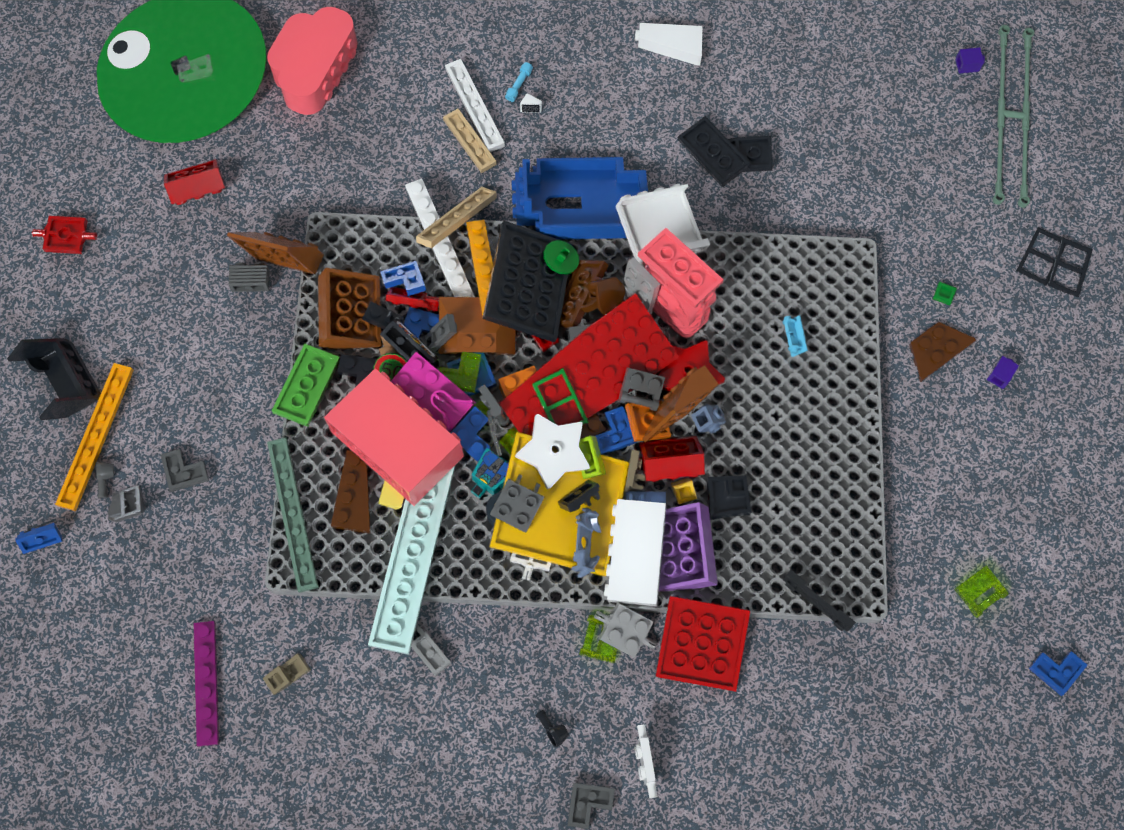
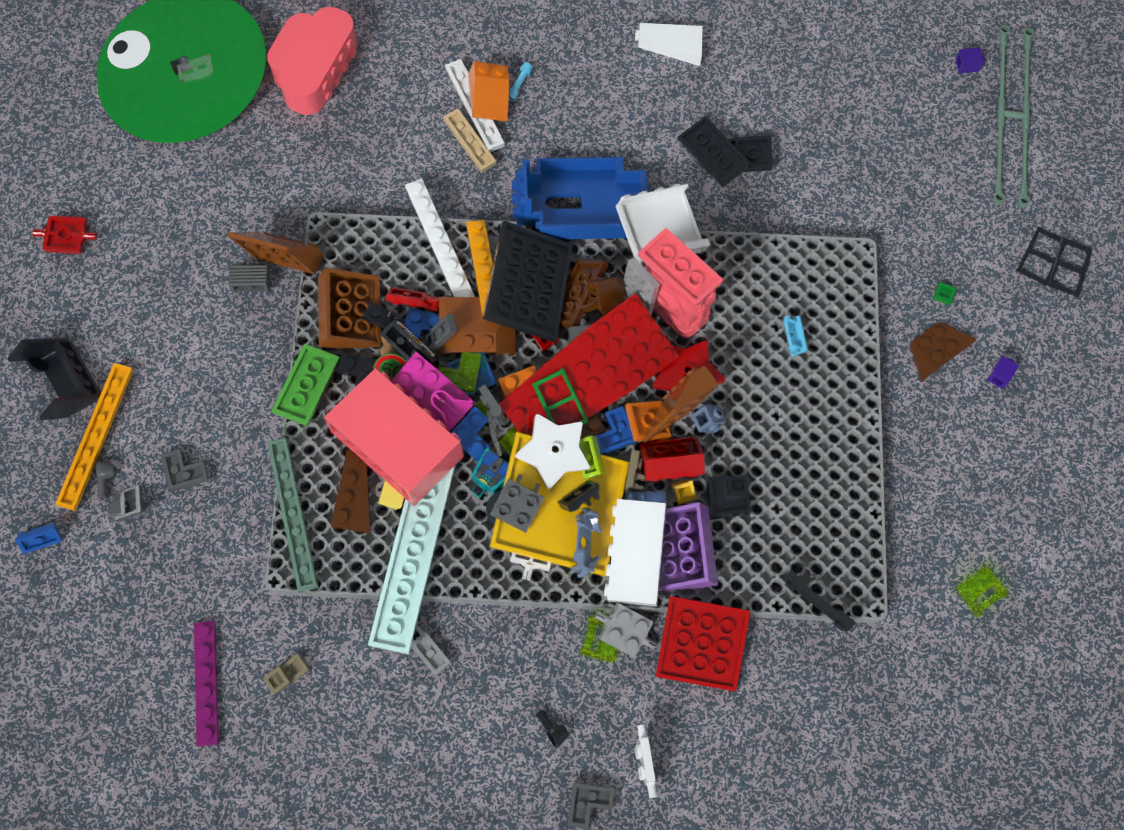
red slope [164,159,225,205] -> none
plate [380,261,426,296] -> none
tan plate [416,187,497,248] -> none
slope [520,94,542,113] -> none
green piece [544,240,579,275] -> none
dark grey plate [618,367,665,411] -> none
blue plate [1028,651,1087,696] -> none
none -> orange slope [468,61,509,122]

